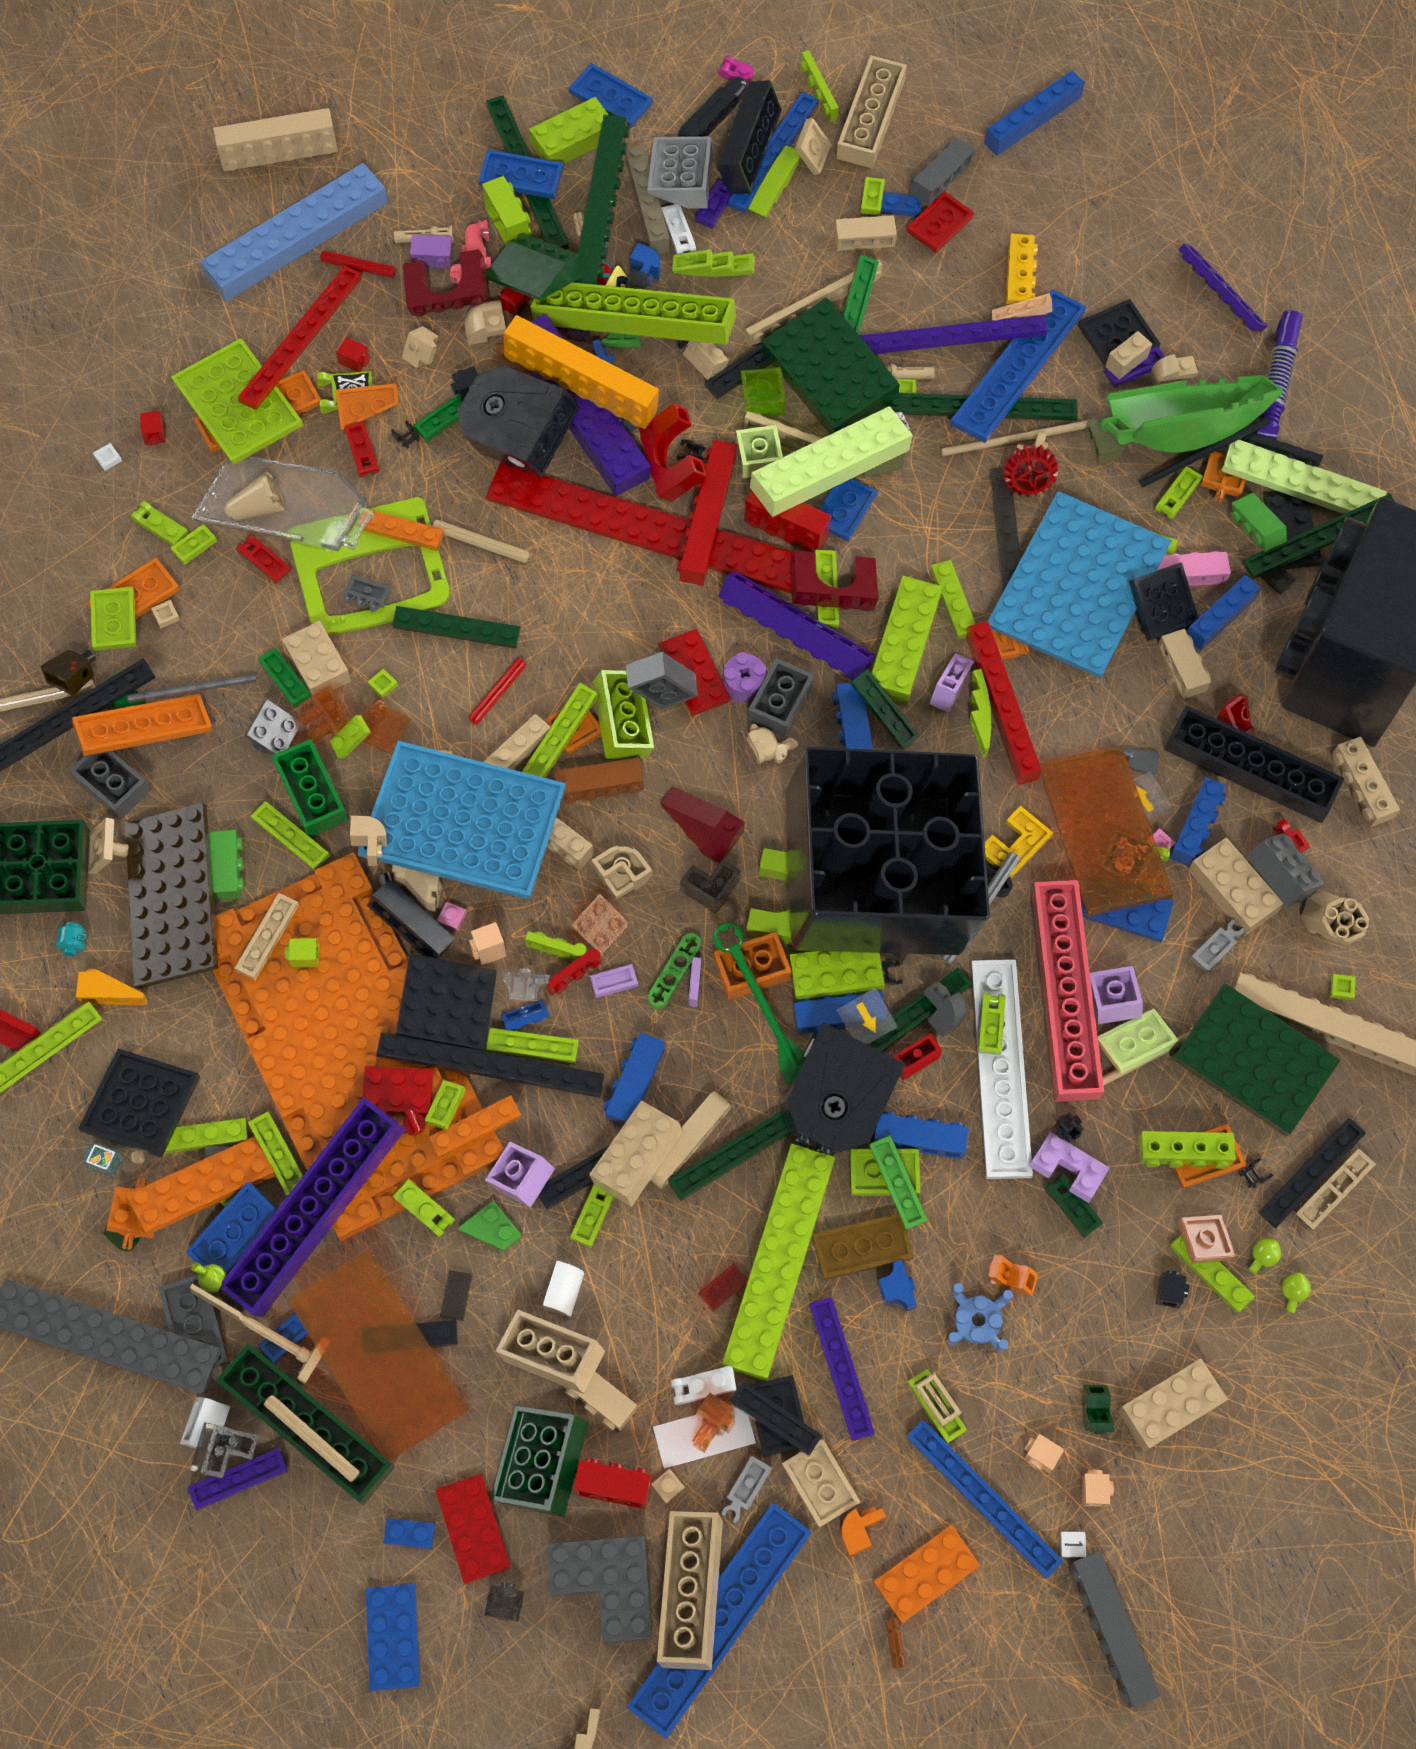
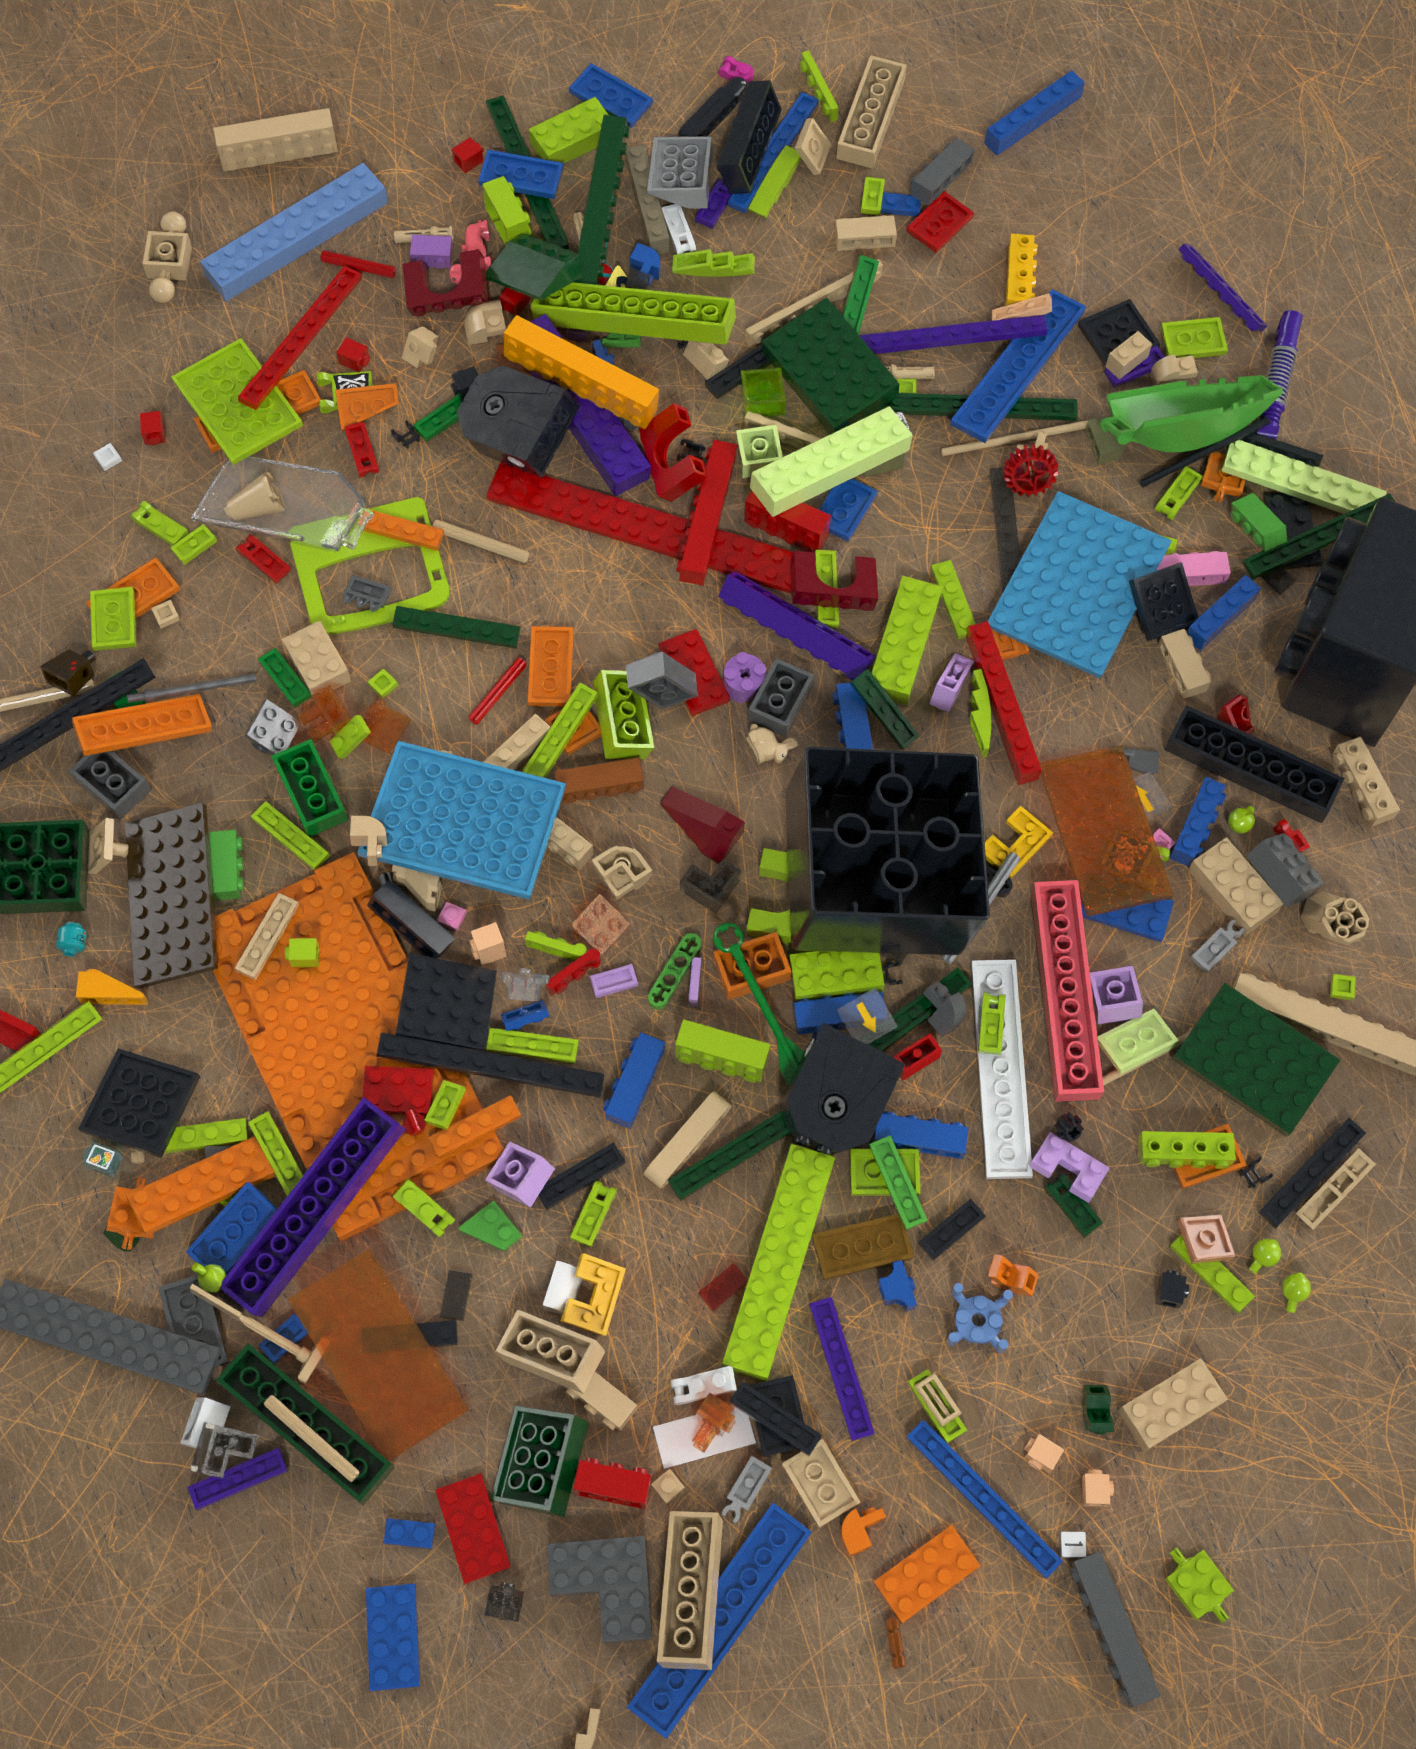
tan brick [589,1100,683,1207] -> none
none -> tan brick [142,211,192,303]
none -> red brick [452,137,483,173]
none -> orange plate [528,626,574,707]
none -> yellow plate [561,1253,626,1336]
none -> lime brick [675,1019,771,1083]
none -> black plate [918,1199,986,1261]
none -> lime plate [1160,317,1228,358]
none -> lime plate [1165,1547,1234,1624]
none -> lime piece [1228,806,1255,834]

